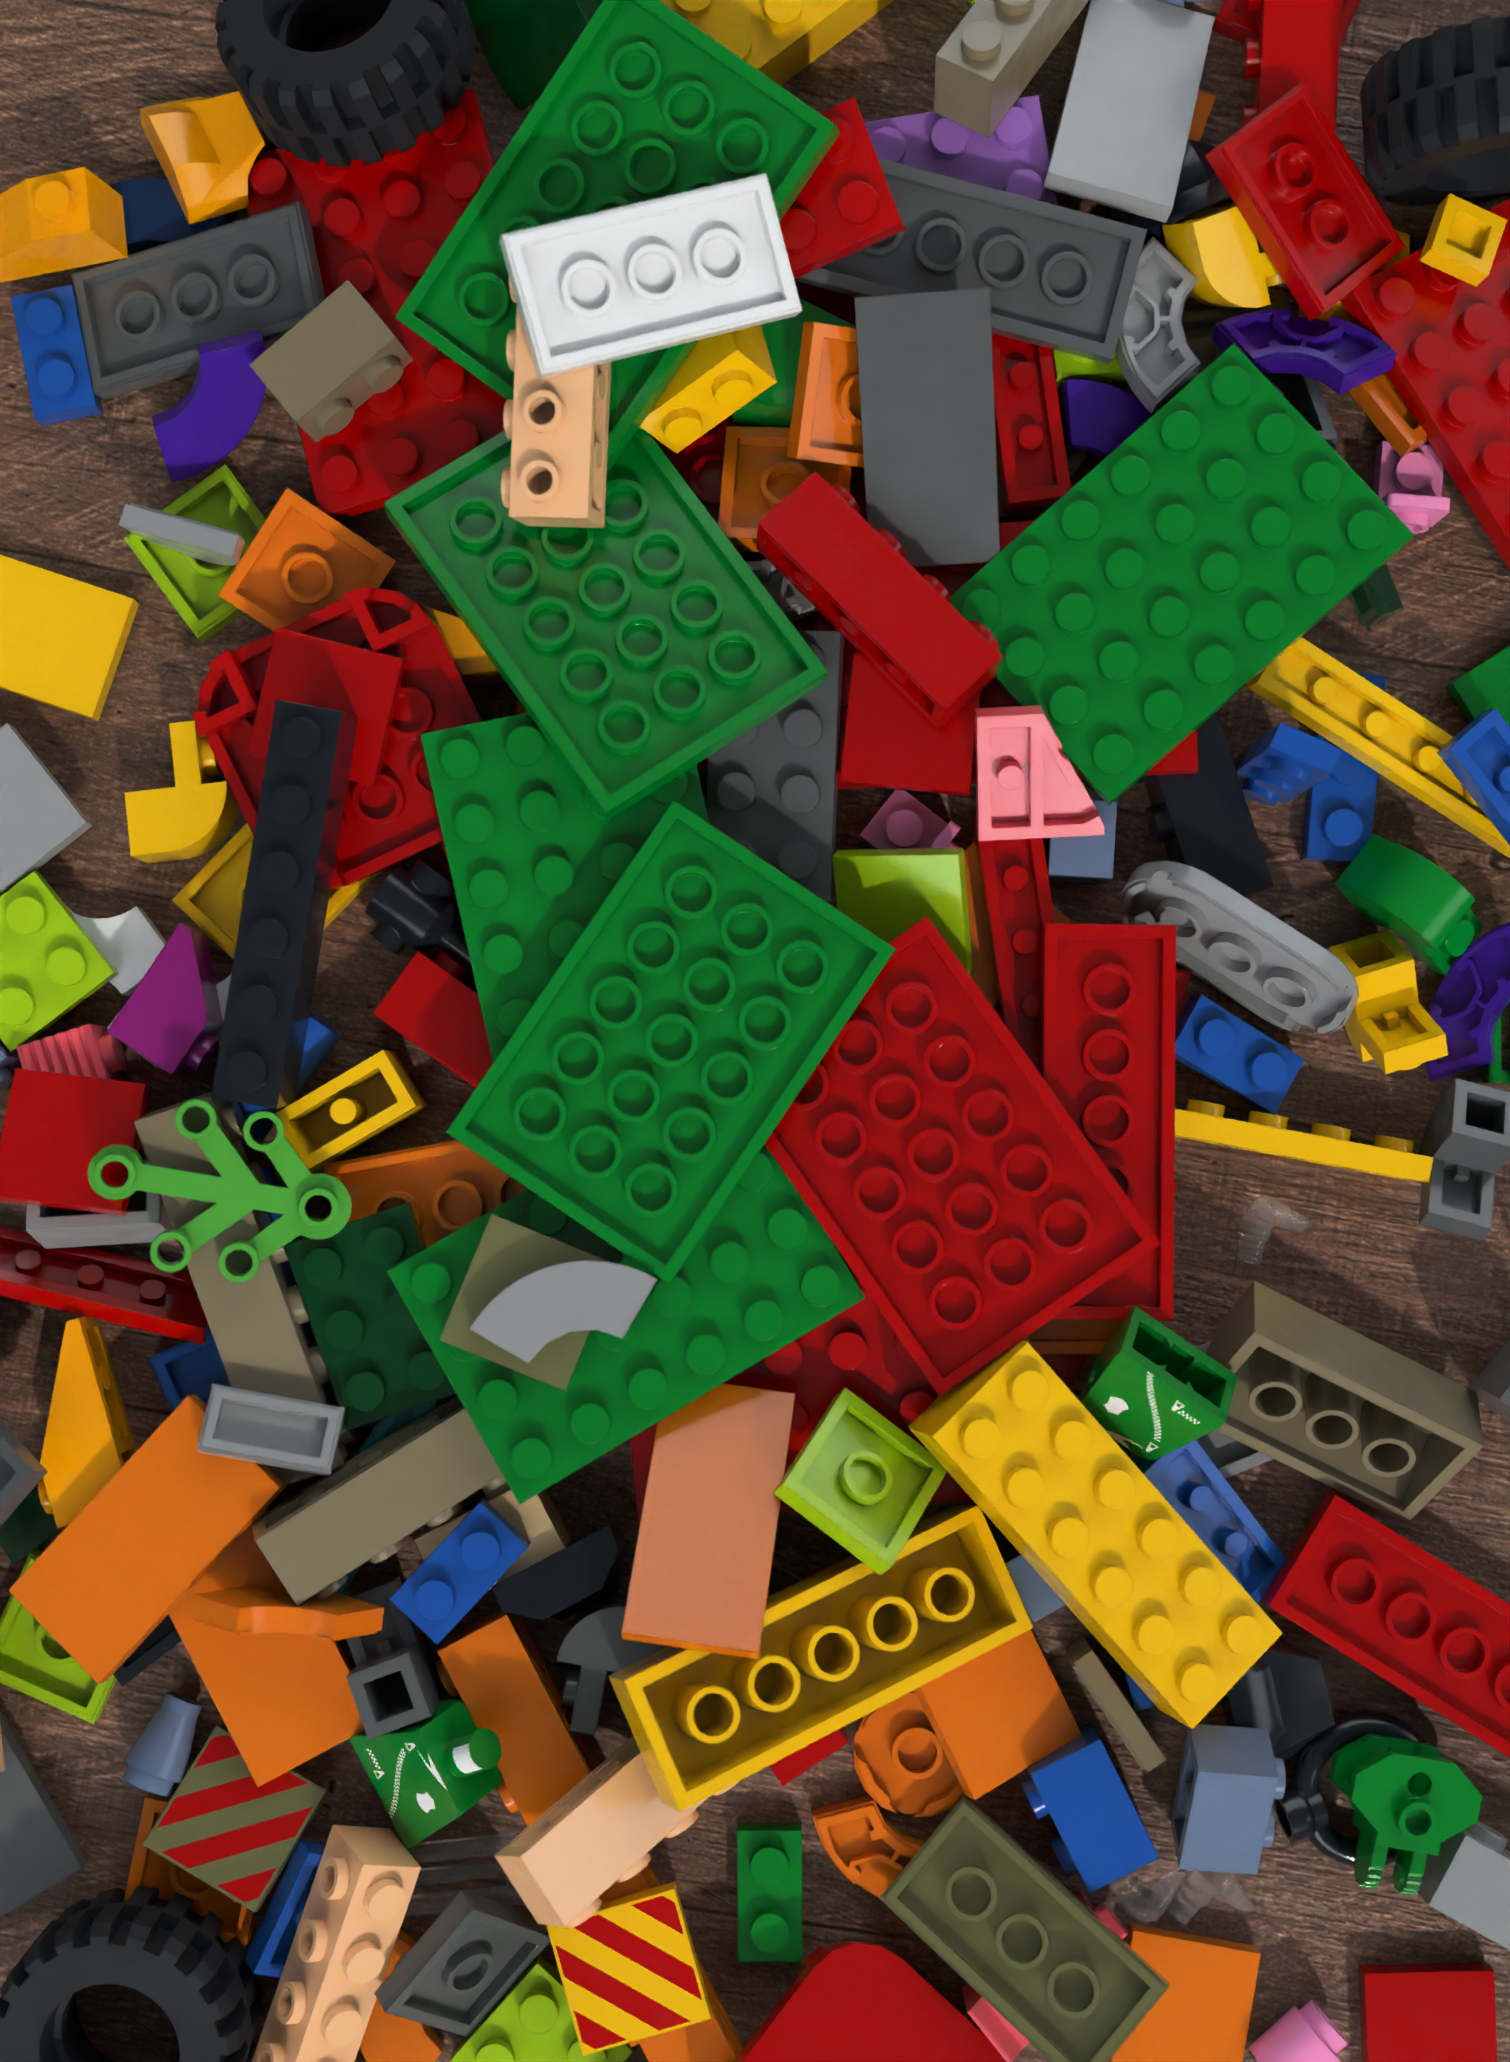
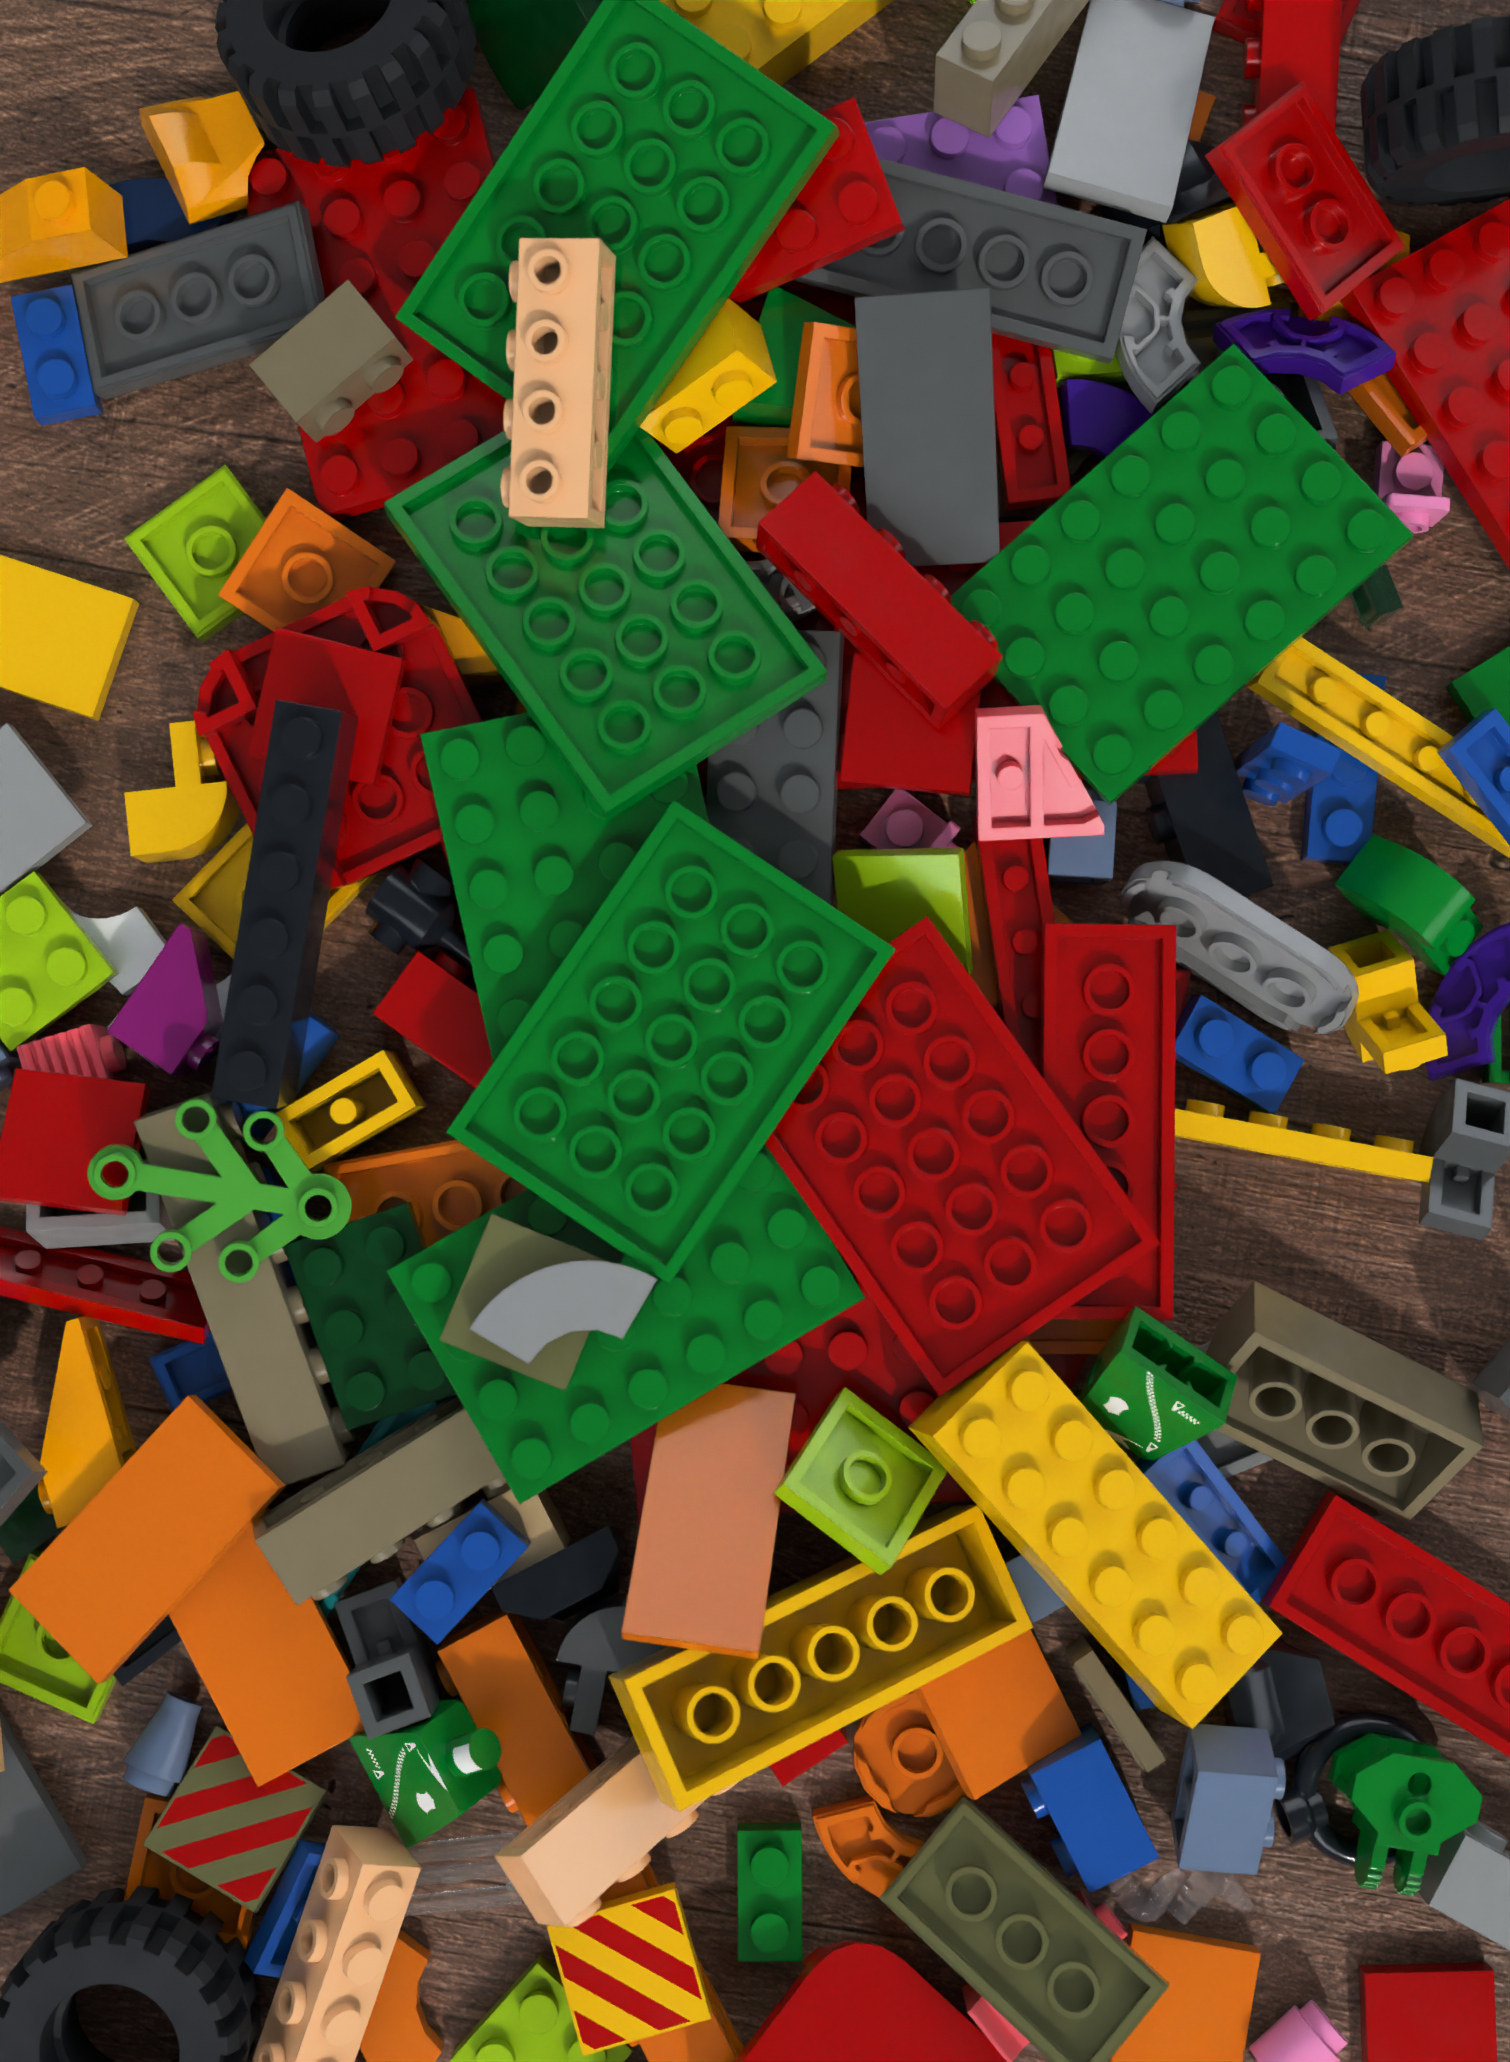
light grey tile [118,503,245,566] -> none
dark purple tile [152,330,266,483] -> none
orange tile [191,1586,384,1642] -> none
light grey tile [197,1384,345,1477] -> none
dark grey plate [374,1890,550,2037] -> none
white tile [499,173,802,379] -> none
clear animal [1235,1196,1313,1265] -> none
yellow plate [1419,193,1507,287] -> none

